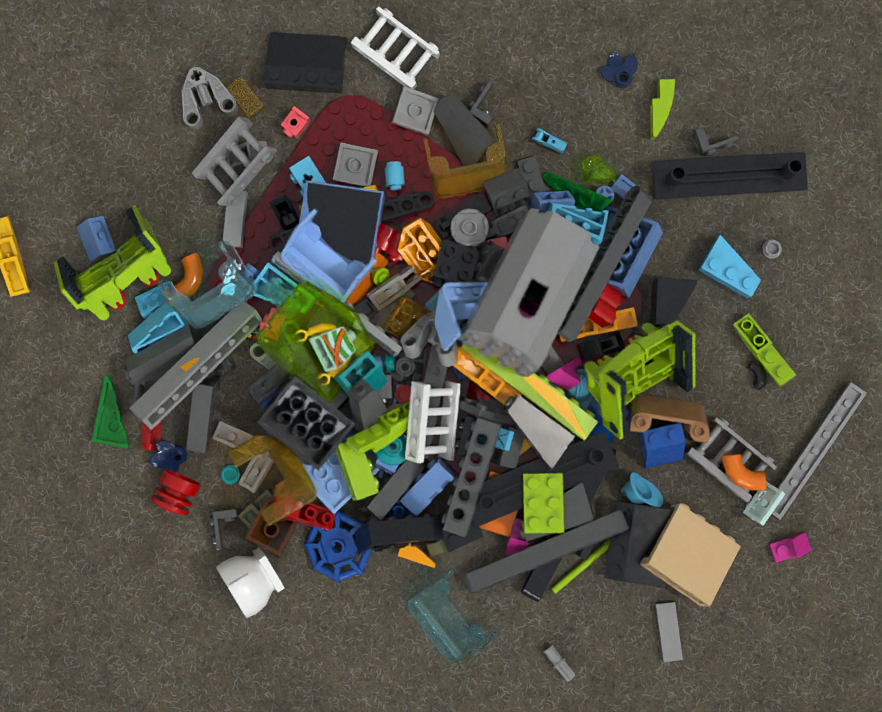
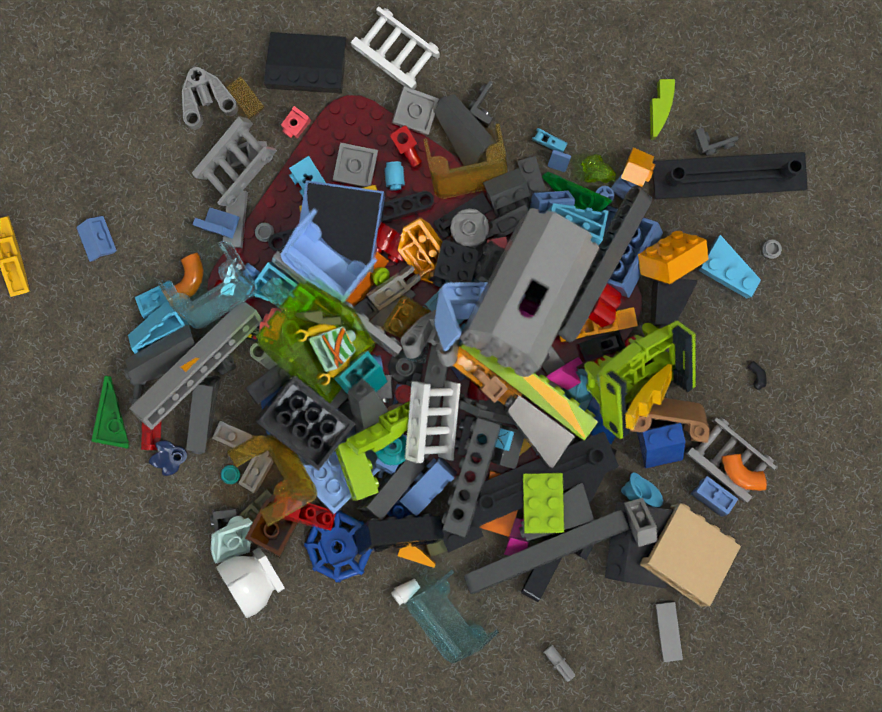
lime container [54,205,171,320] -> none
red wheel [150,469,201,516] -> none
black slope [269,194,300,231] -> none
teal plate [382,354,396,373] -> none
lime bar [551,538,610,594] -> none
dark blue plate [600,52,638,88] -> none
lime slope [733,313,796,387] -> none
light aqua bracket [743,482,785,525] -> none
dark pink slope [769,532,812,563] -> none
light grey plate [772,382,867,520] -> none
none -> medium blue panel [193,208,240,239]
none -> light aqua slope [211,516,253,564]
none -> light grey plate [255,223,274,242]
none -> olive slope [296,310,341,325]
none -> red bracket [390,125,422,167]
none -> white cone [391,579,420,605]
none -> medium nougat plate [473,369,508,403]
none -> medium blue slope [548,150,571,172]
none -> light orange brick [621,147,655,187]
none -> light grey slope [624,498,657,547]
none -> yellow slope [626,364,672,429]
none -> light orange brick [638,231,708,284]
none -> medium blue hinge [691,476,738,517]

